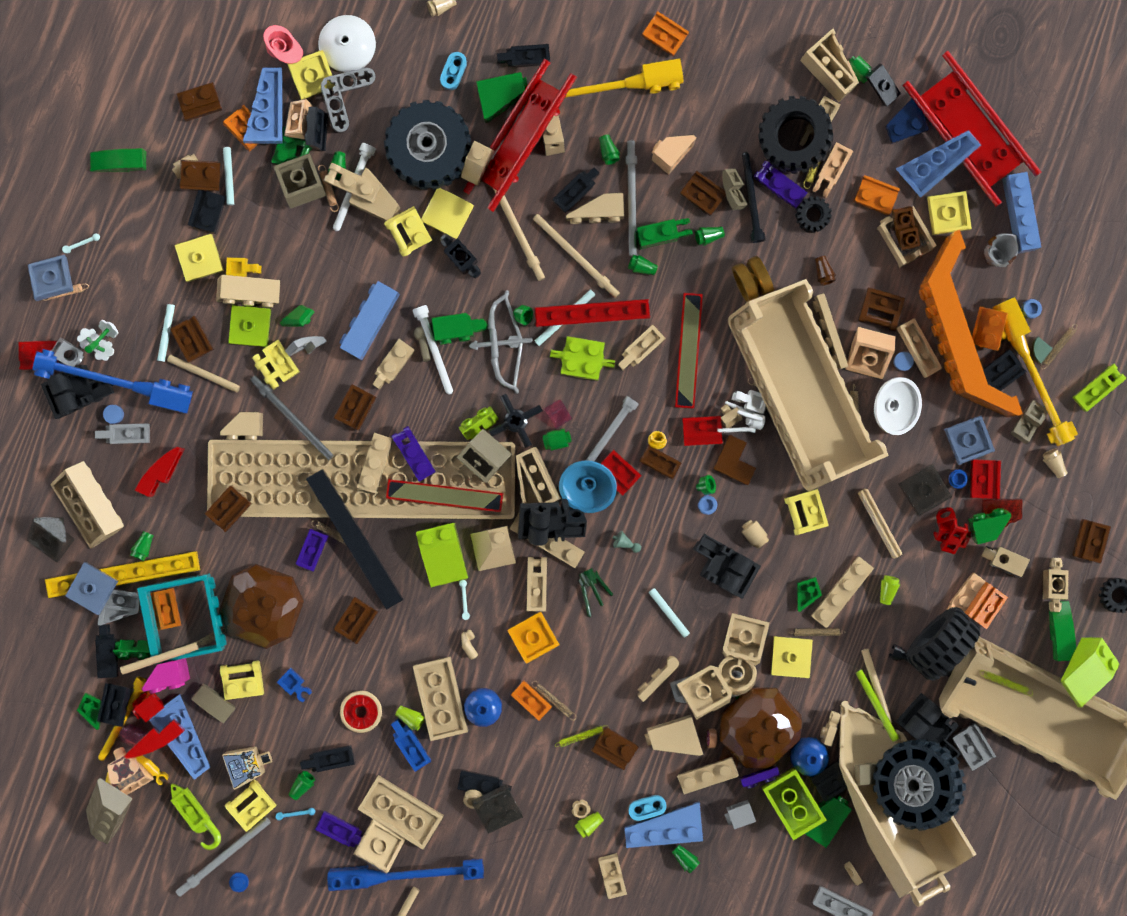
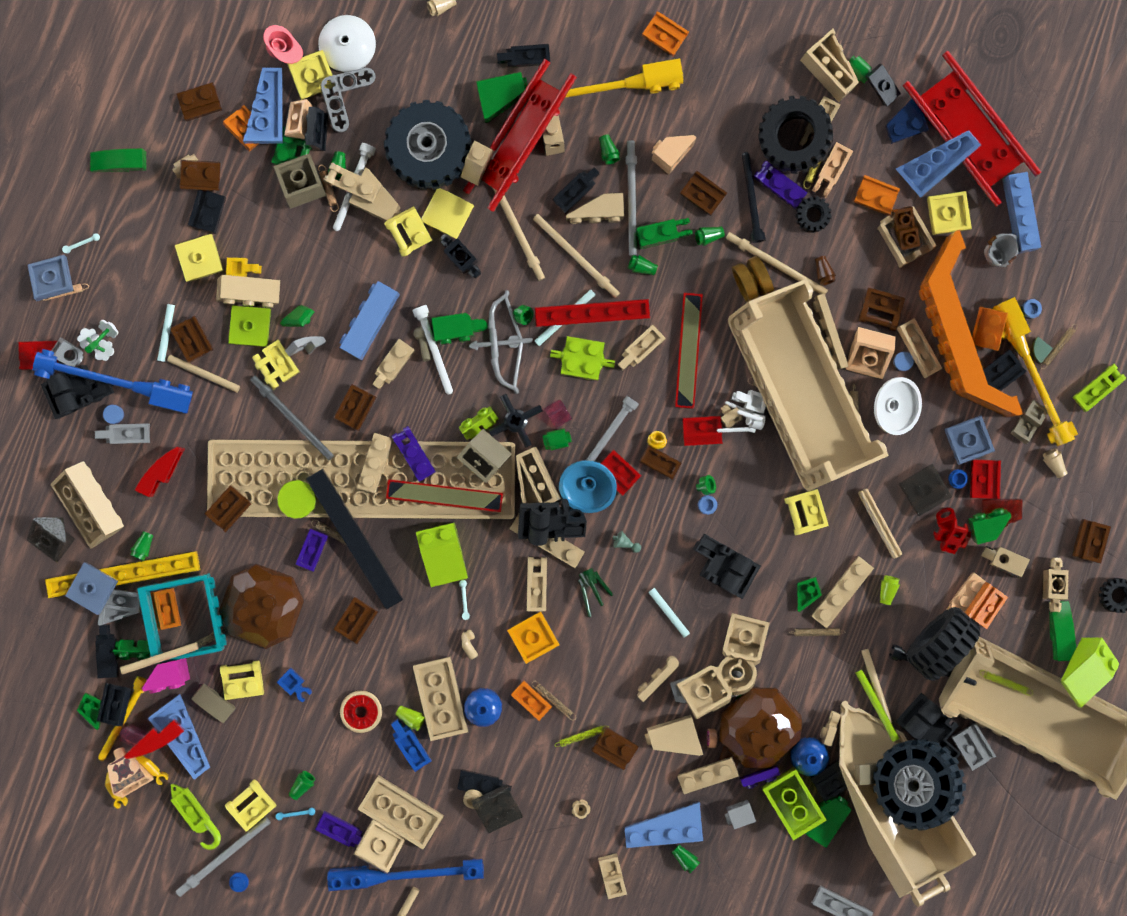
dark tan slope [86,778,132,844] -> none
red brick [131,691,165,722] -> none
tan slope [220,412,263,440] -> none
torso [222,747,272,790] -> none
light aqua bar [223,147,234,205] -> none
black hinge [300,745,355,772] -> none
medium azure plate [440,52,467,90] -> none
tan slope [470,526,516,571] -> none
lime cone [574,811,604,838] -> none
medium azure plate [628,795,666,821] -> none
reddish brown tile [713,435,756,485] -> none
dark tan slope [722,169,748,210] -> none
tan brick [741,520,769,549] -> none
light yellow plate [771,636,813,678] -> none
tan tile [844,861,863,886] -> none
none -> lime tile [277,480,317,519]
none -> tan bar [726,232,828,294]

